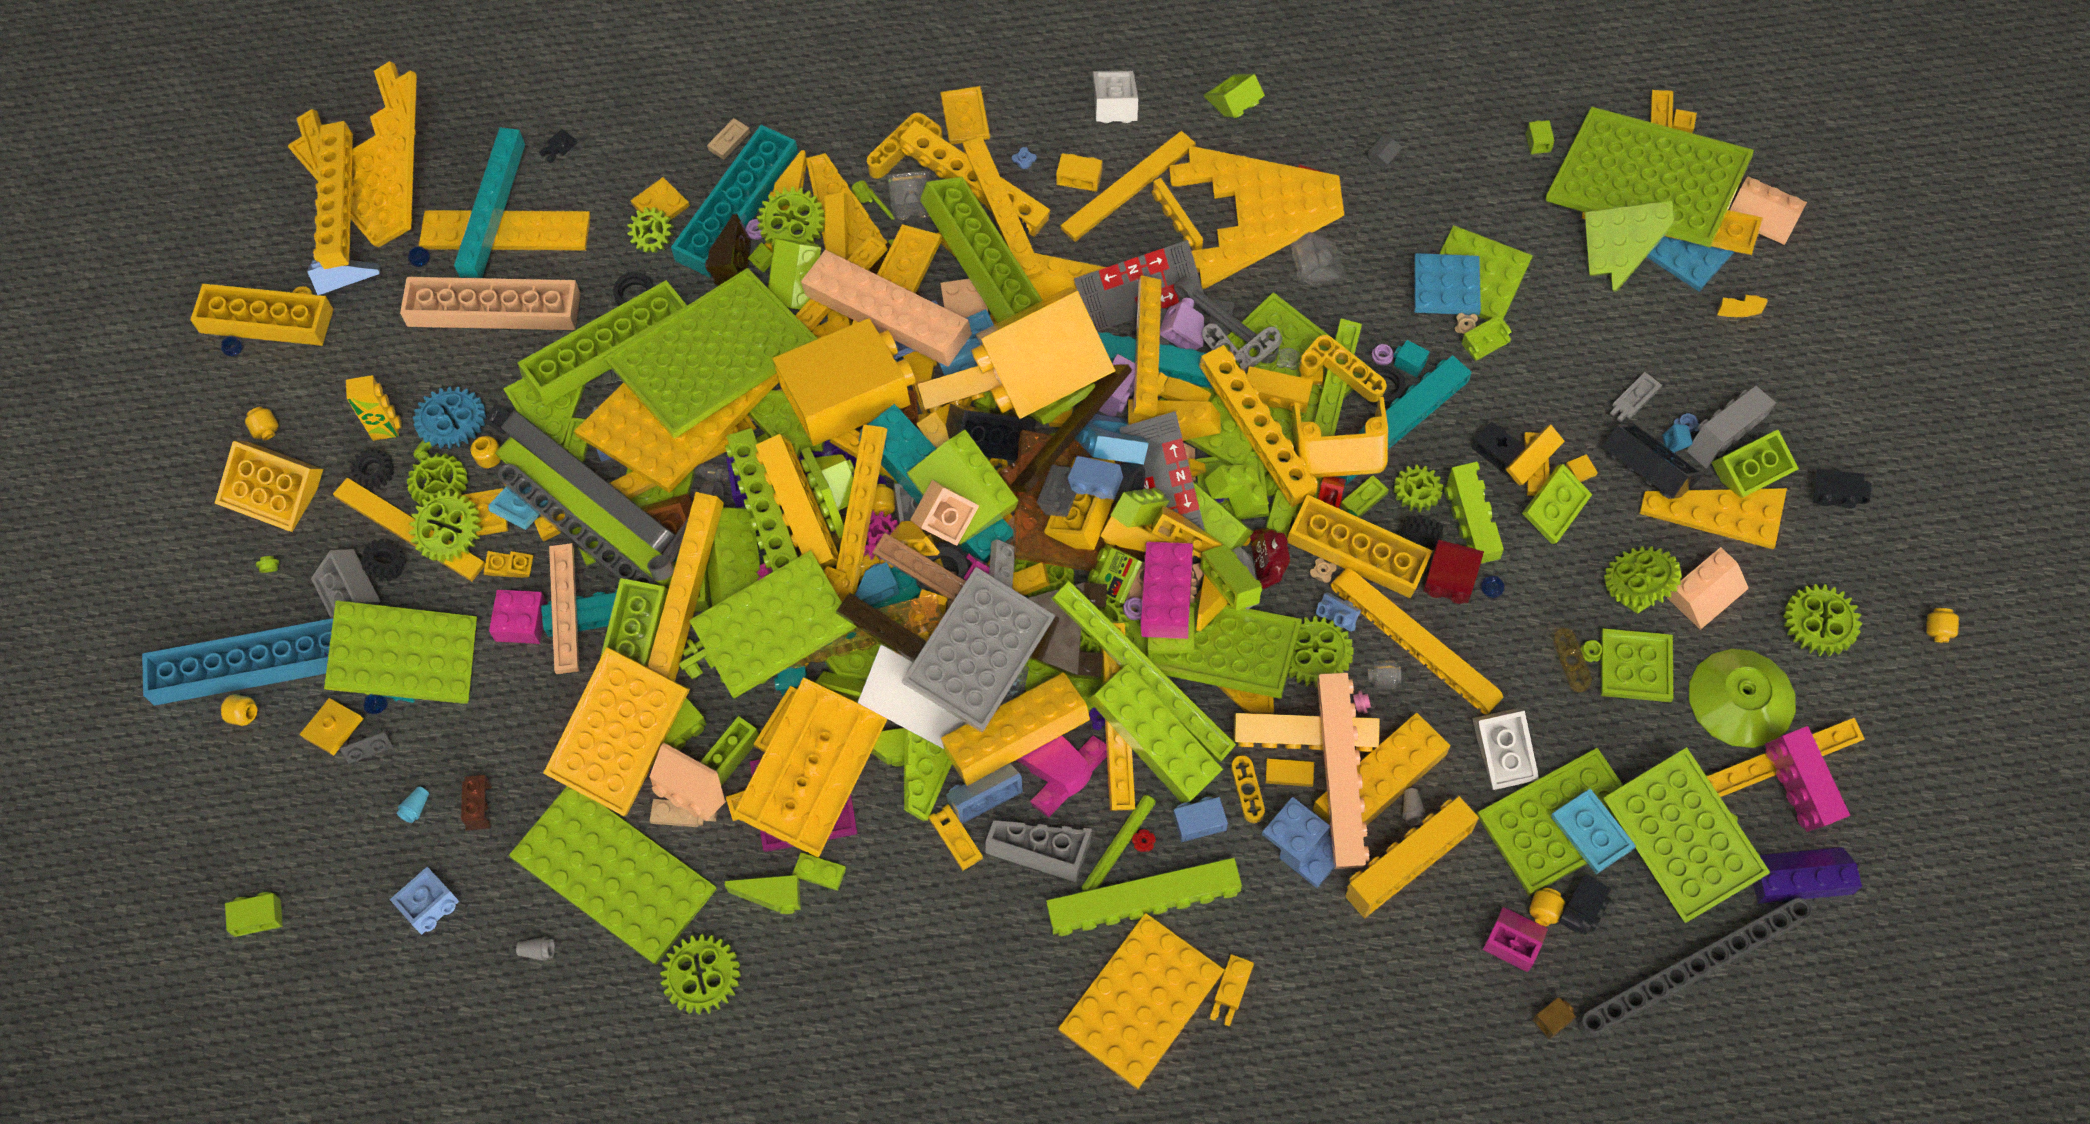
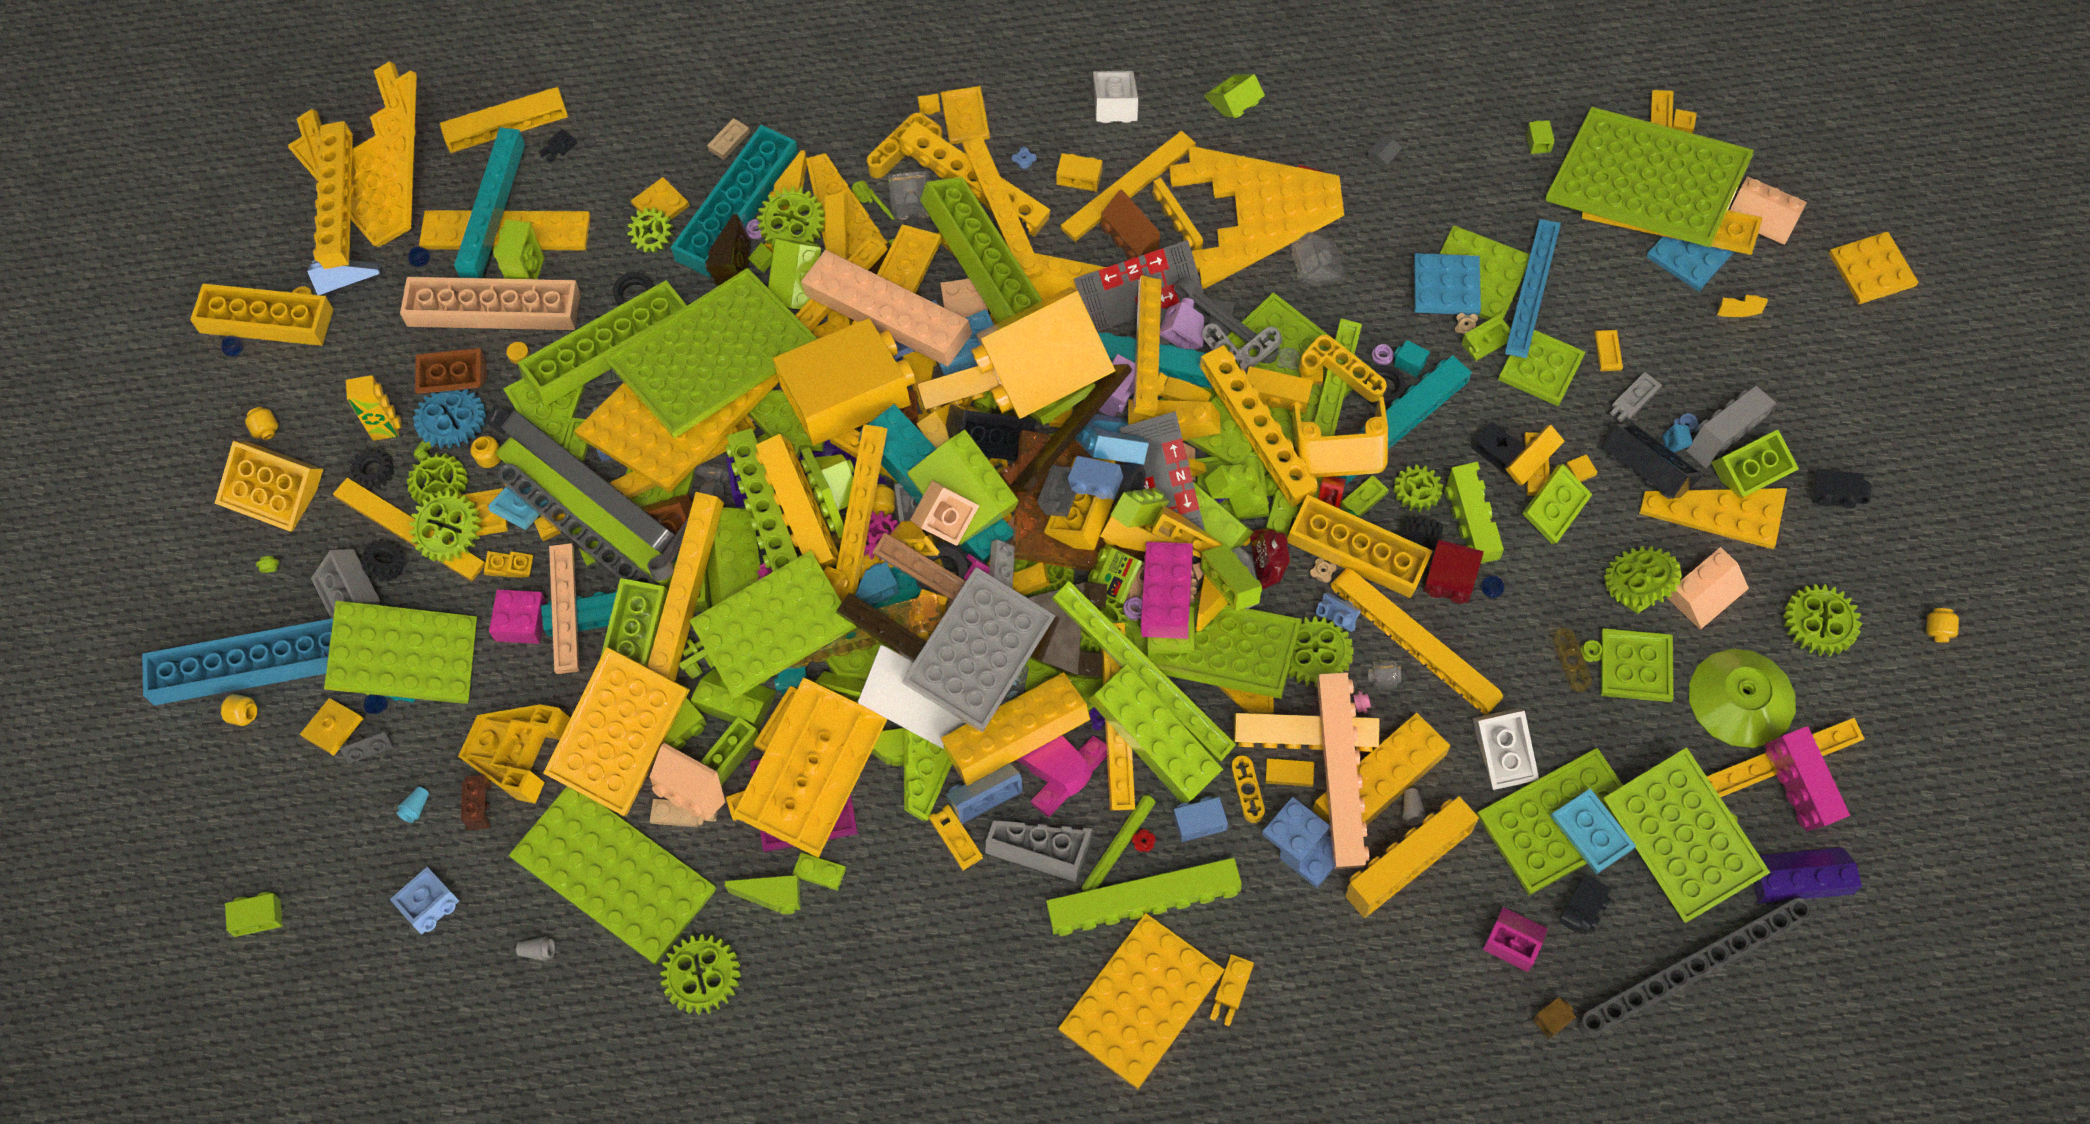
yellow head [1529,888,1565,926] -> none
lime wing [1585,201,1675,291] -> none
none -> dark orange slope [415,348,487,394]
none -> yellow brick [440,87,568,153]
none -> yellow wedge [458,704,571,804]
none -> lime brick [493,219,545,279]
none -> yellow tile [506,342,529,364]
none -> lime slope [691,669,777,731]
none -> yellow plate [918,94,940,115]
none -> dark orange slope [1100,189,1160,260]
none -> lime plate [1498,330,1586,407]
none -> dark azure plate [1505,219,1561,358]
none -> yellow tile [1594,330,1623,371]
none -> yellow plate [1829,232,1918,305]

